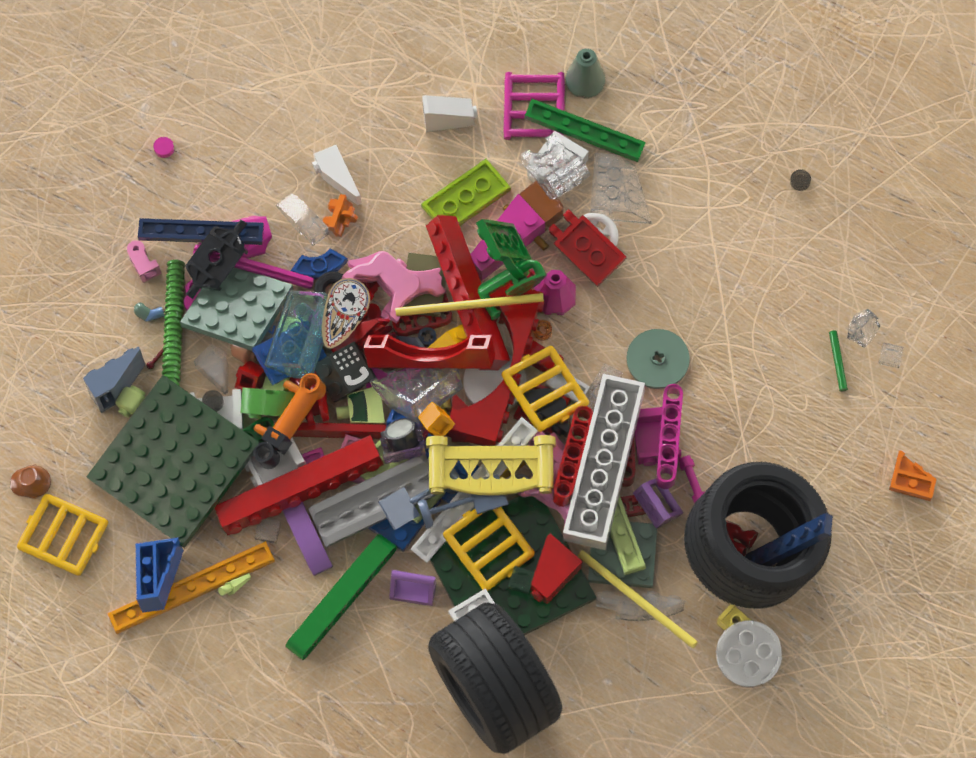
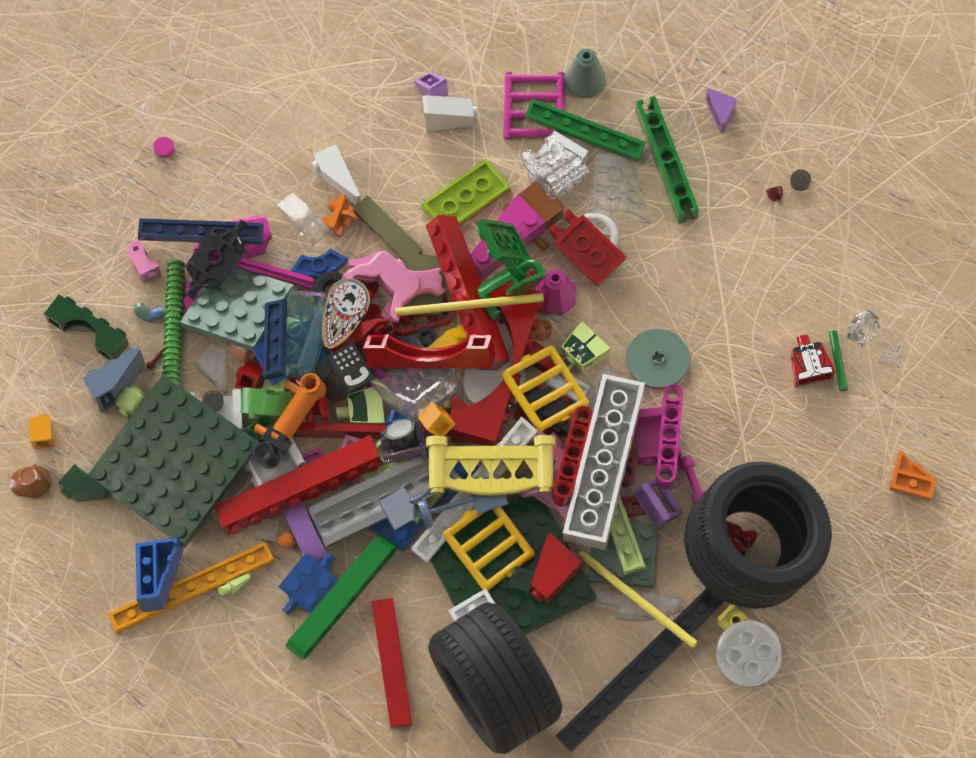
yellow bar [17,494,108,576] -> none
medium lavender tile [390,570,436,606] -> none
dark blue plate [745,513,833,567] -> none
none -> light orange brick [28,414,55,449]
none -> dark green arch [44,294,129,360]
none -> clear green slope [58,464,110,502]
none -> dark blue tile [263,299,287,380]
none -> orange hinge [278,531,296,549]
none -> blue plate [278,553,338,615]
none -> olive tile [354,195,423,264]
none -> red tile [371,598,412,729]
none -> medium lavender slope [414,71,448,97]
none -> black plate [556,588,724,753]
none -> yellowish green torso [561,322,610,373]
none -> green piece [635,96,699,224]
none -> medium lavender slope [705,88,737,133]
none -> dark red hinge [766,186,783,202]
none -> torso [791,335,835,387]

